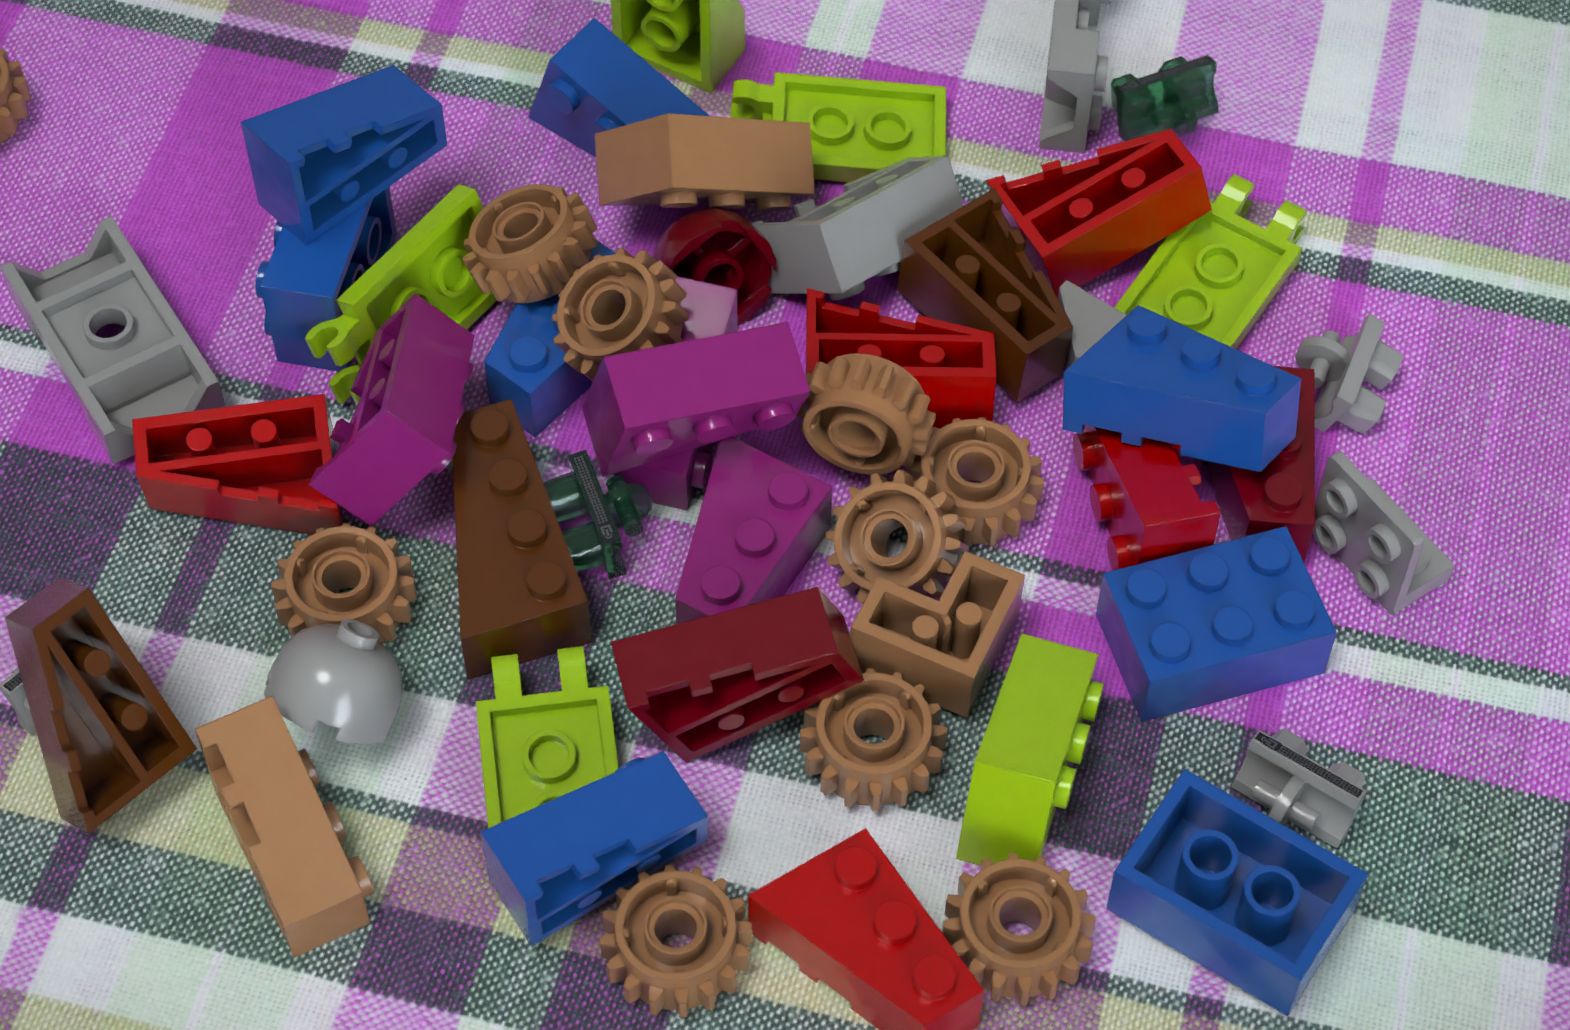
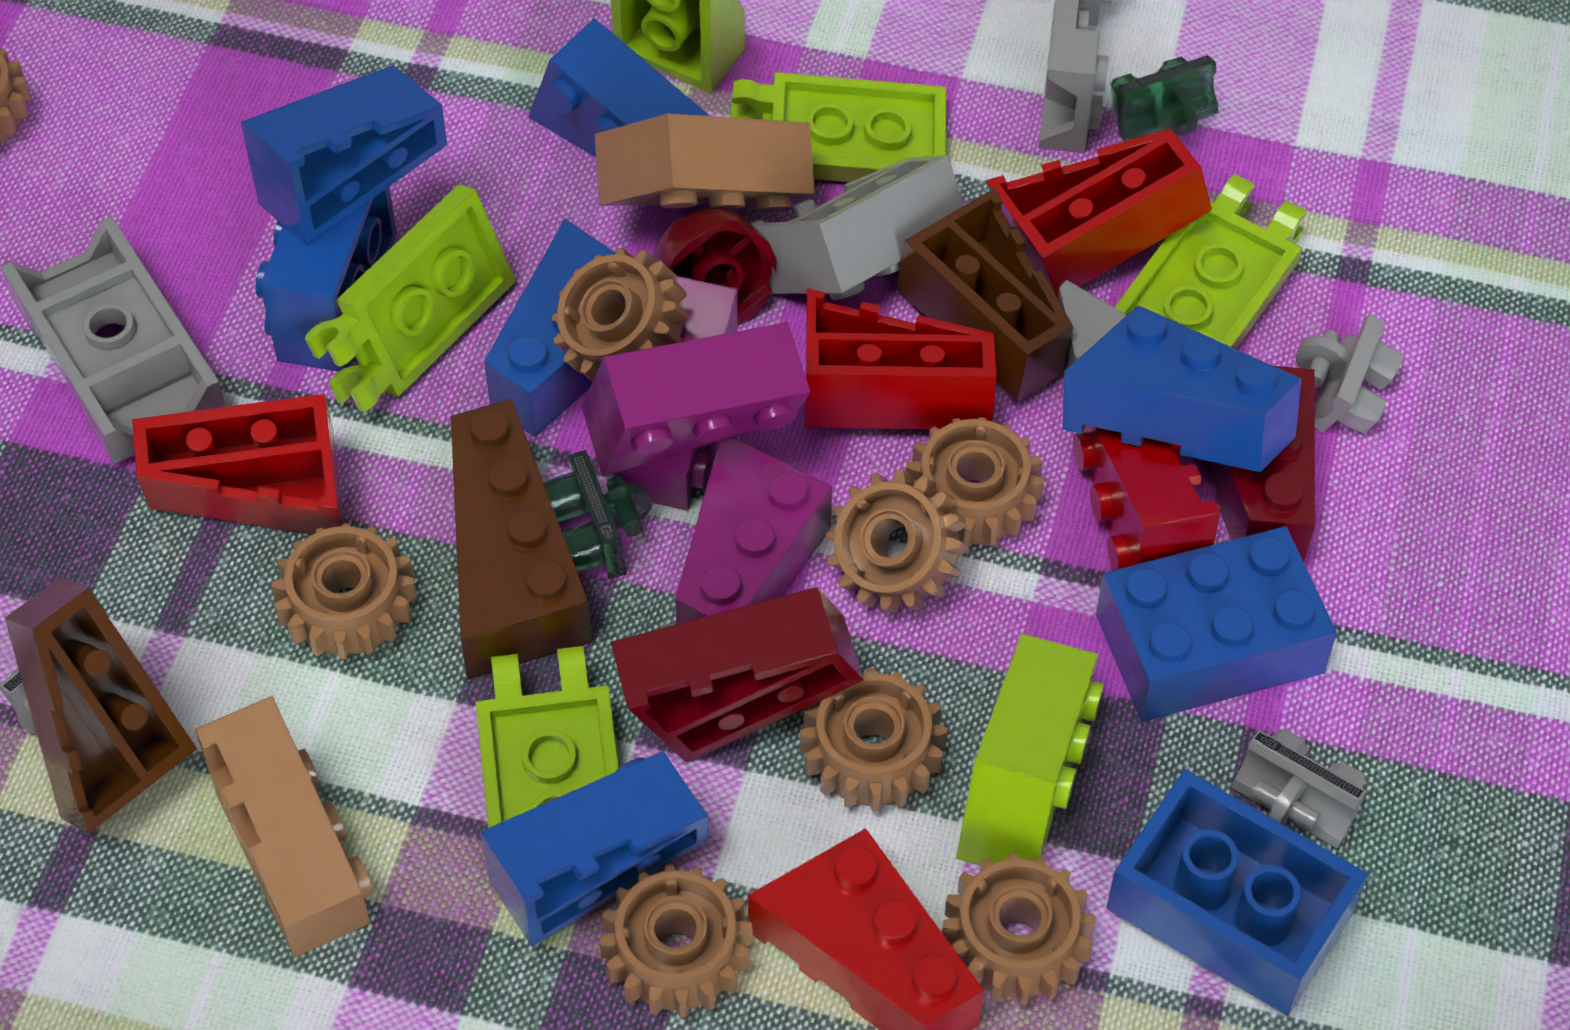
light grey cylinder [264,619,403,745] -> none
magenta wedge [309,294,475,526] -> none
medium nougat gear [462,184,597,303] -> none
medium nougat gear [796,353,936,475] -> none
medium nougat brick [850,551,1025,718] -> none
light grey bracket [1313,451,1455,615] -> none

